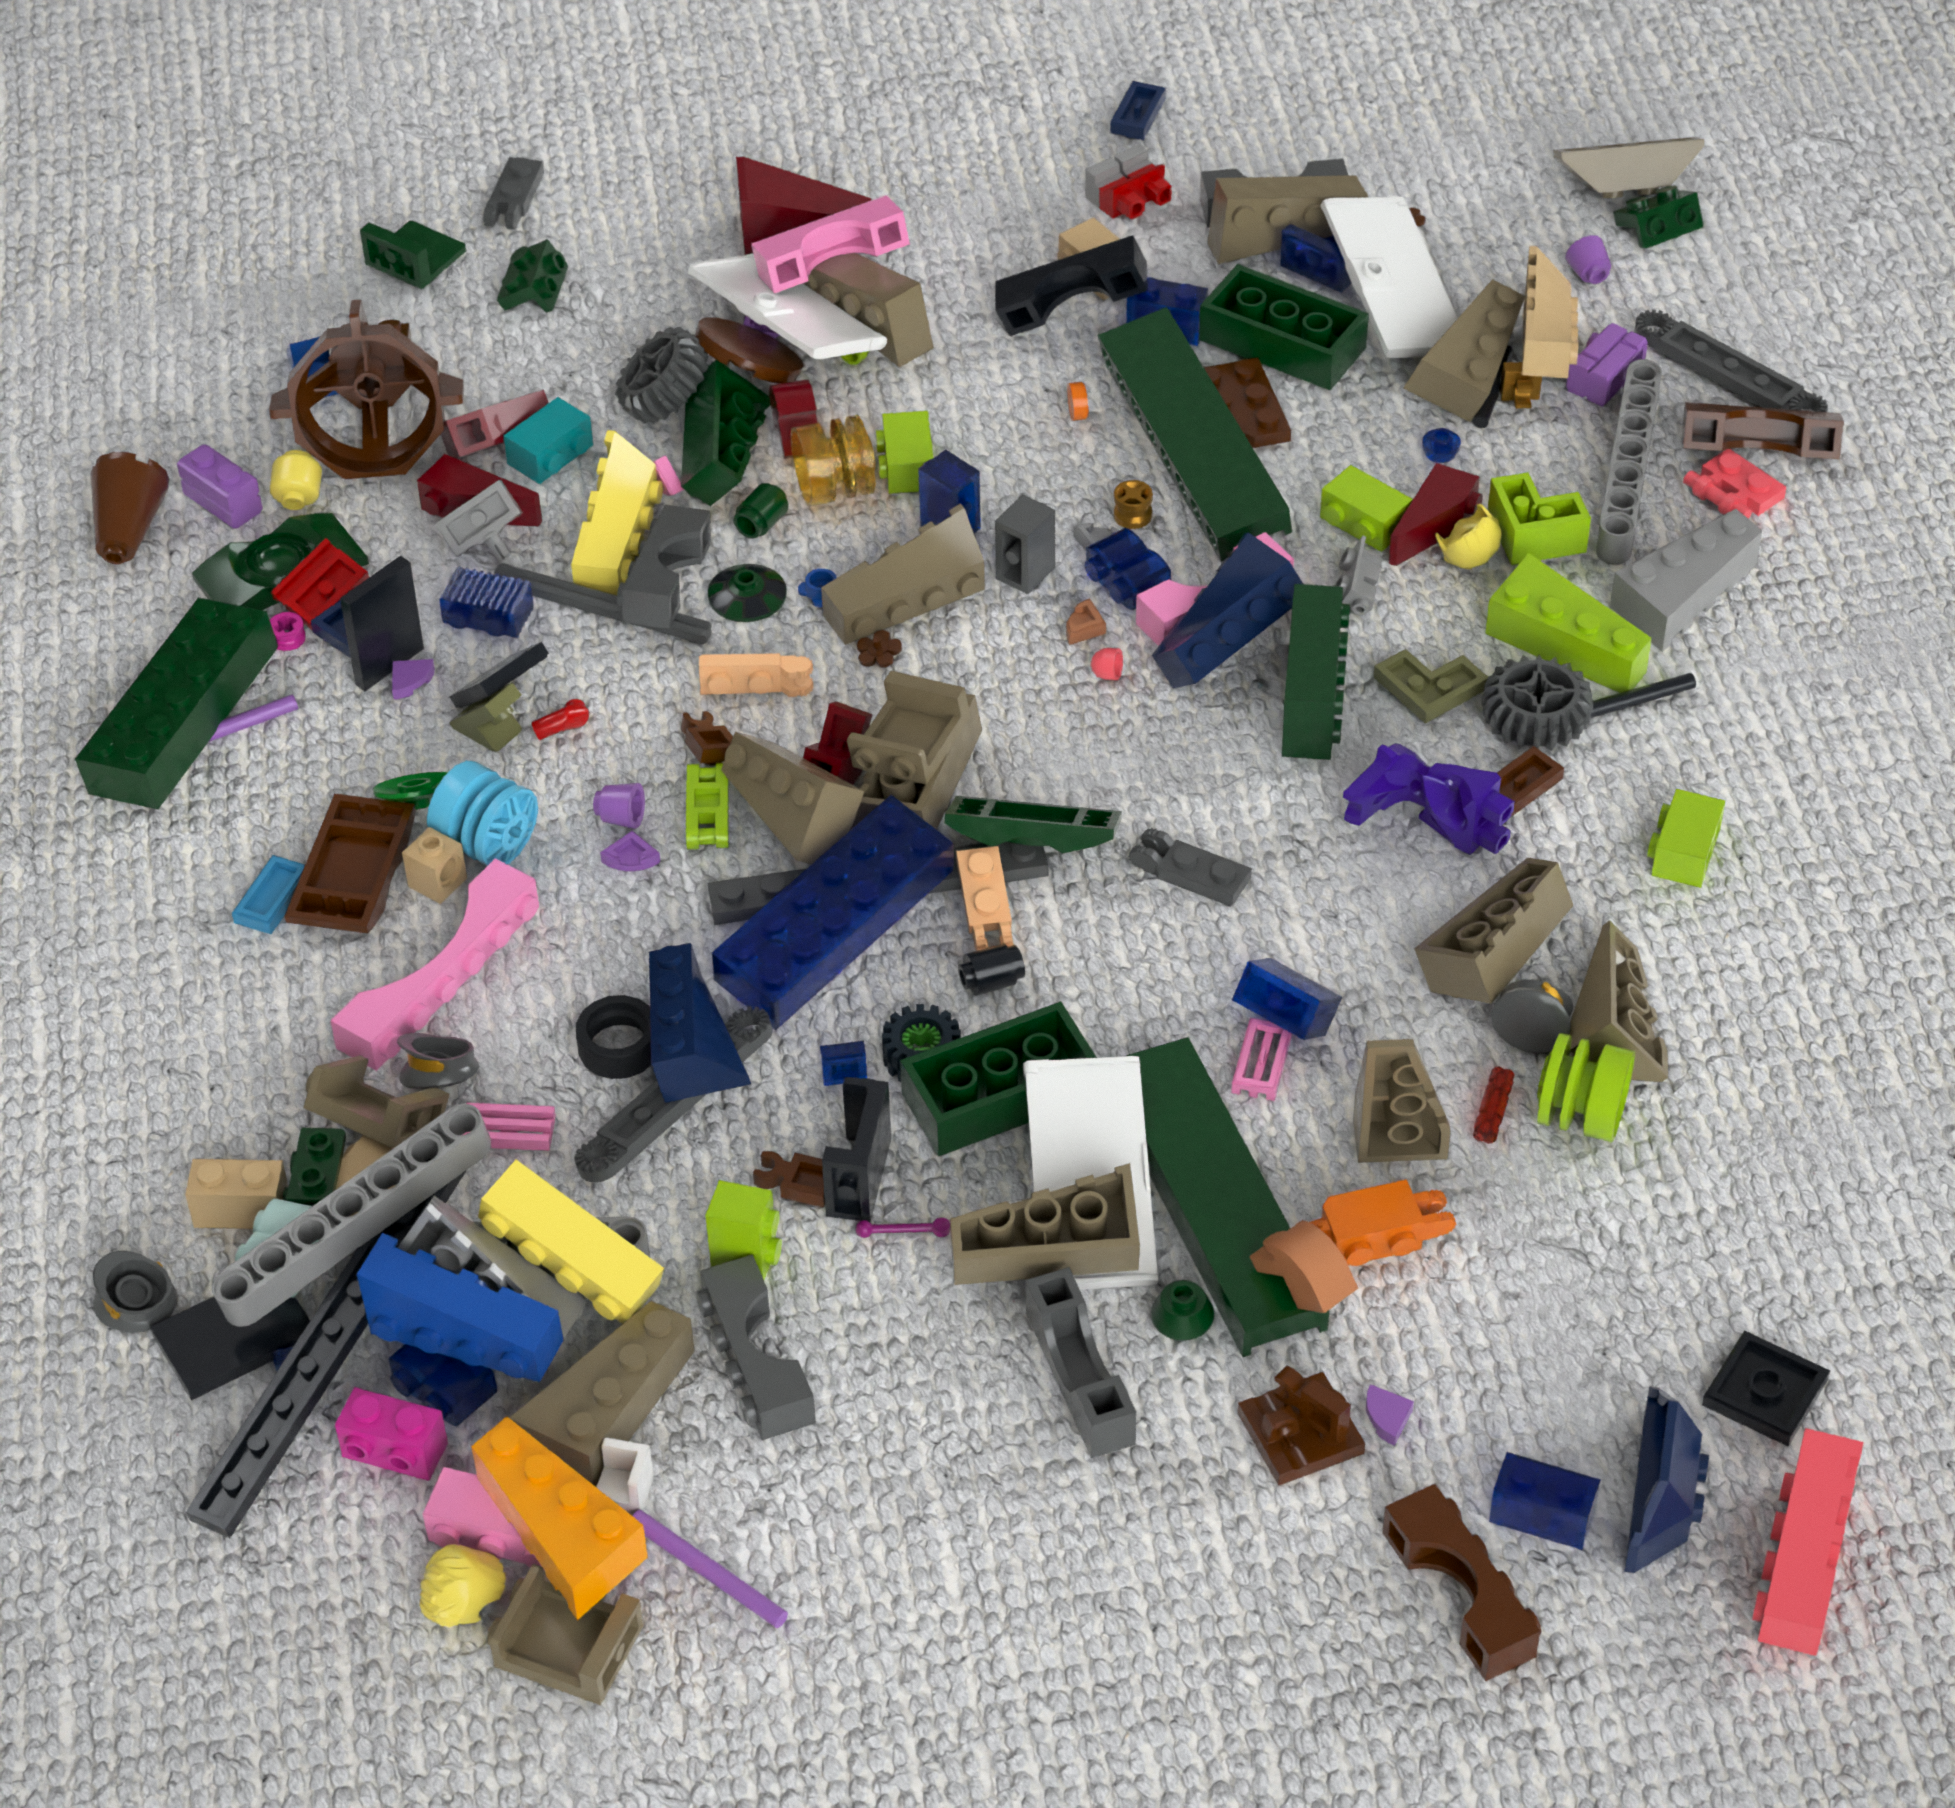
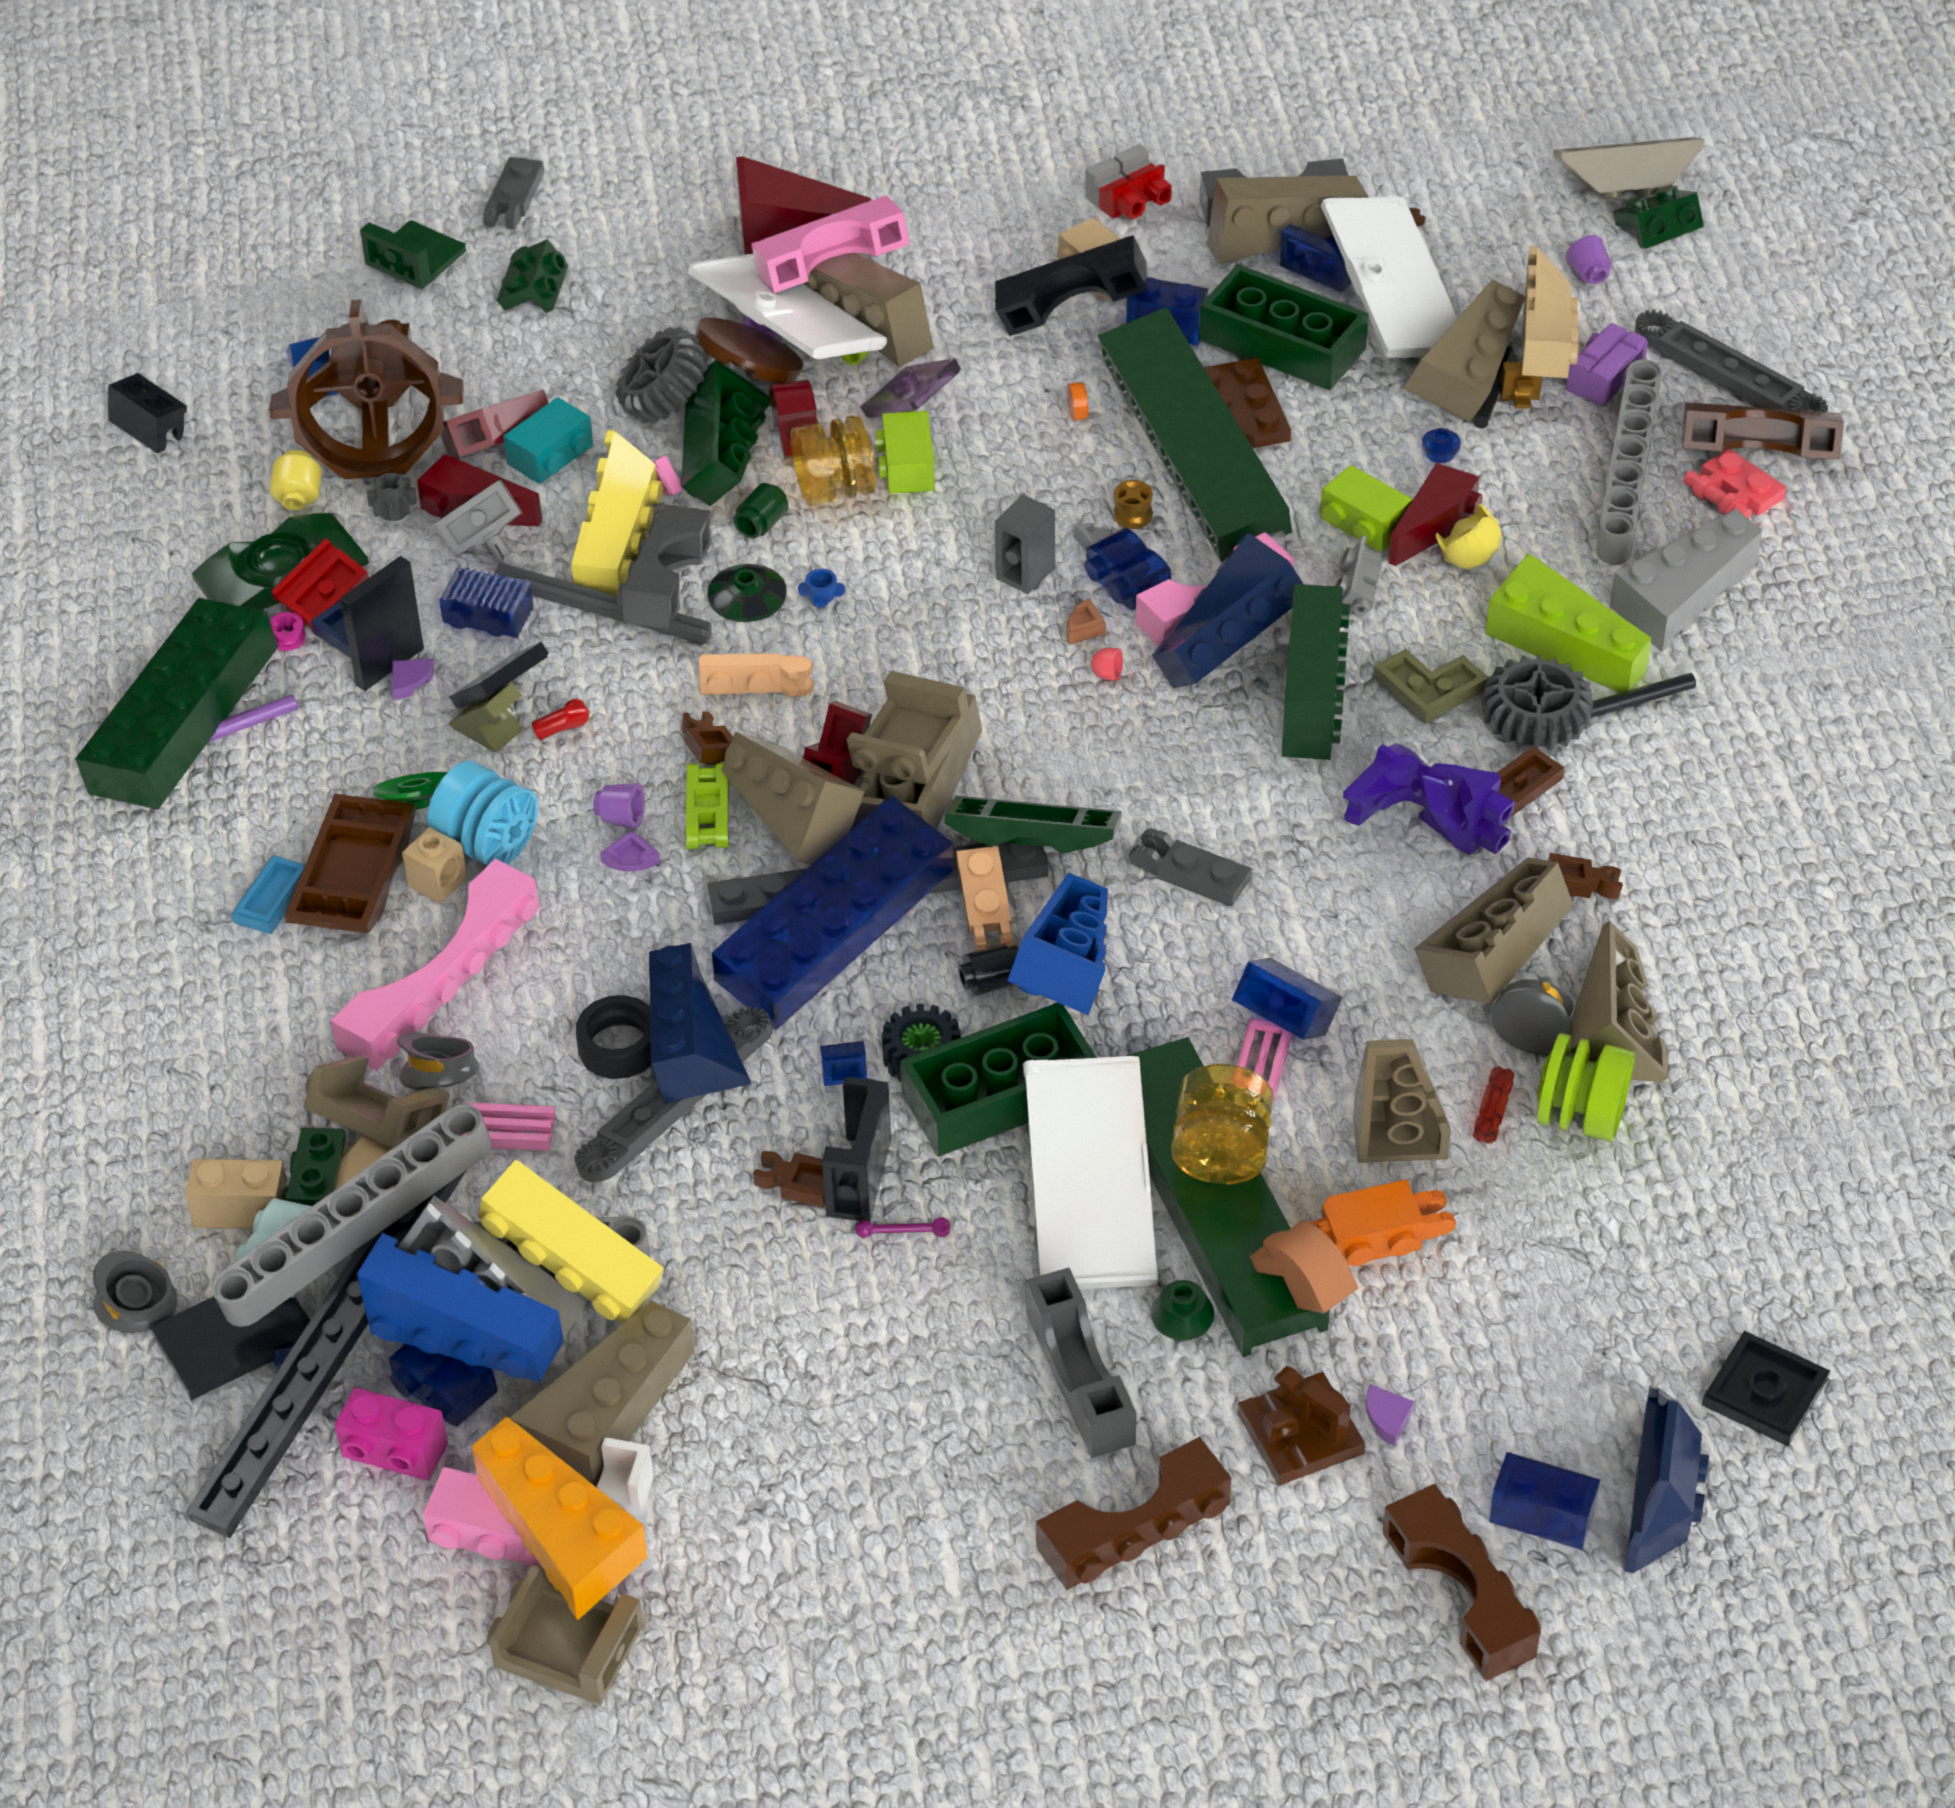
reddish brown cone [90,452,170,564] -> none
medium lavender brick [177,444,263,529] -> none
light yellow hair [419,1544,506,1627] -> none
medium lavender bar [632,1509,788,1628] -> none
dark grey arch [696,1254,816,1440] -> none
lime brick [705,1180,782,1280] -> none
dark tan wedge [821,503,985,645] -> none
reddish brown plant [856,630,902,668] -> none
clear blue brick [918,449,981,534] -> none
dark tan wedge [950,1163,1140,1285] -> none
dark blue plate [1110,81,1166,140] -> none
lime brick [1488,472,1591,565] -> none
lime brick [1647,789,1726,888] -> none
coral wedge [1752,1428,1864,1656] -> none
none -> black hinge [108,373,187,453]
none -> dark grey gear [367,473,417,521]
none -> clear purple plate [860,358,961,418]
none -> blue wedge [1007,872,1108,1015]
none -> reddish brown arch [1036,1437,1231,1590]
none -> clear yellow wheel [1171,1064,1274,1184]
none -> reddish brown plate [1547,853,1623,899]

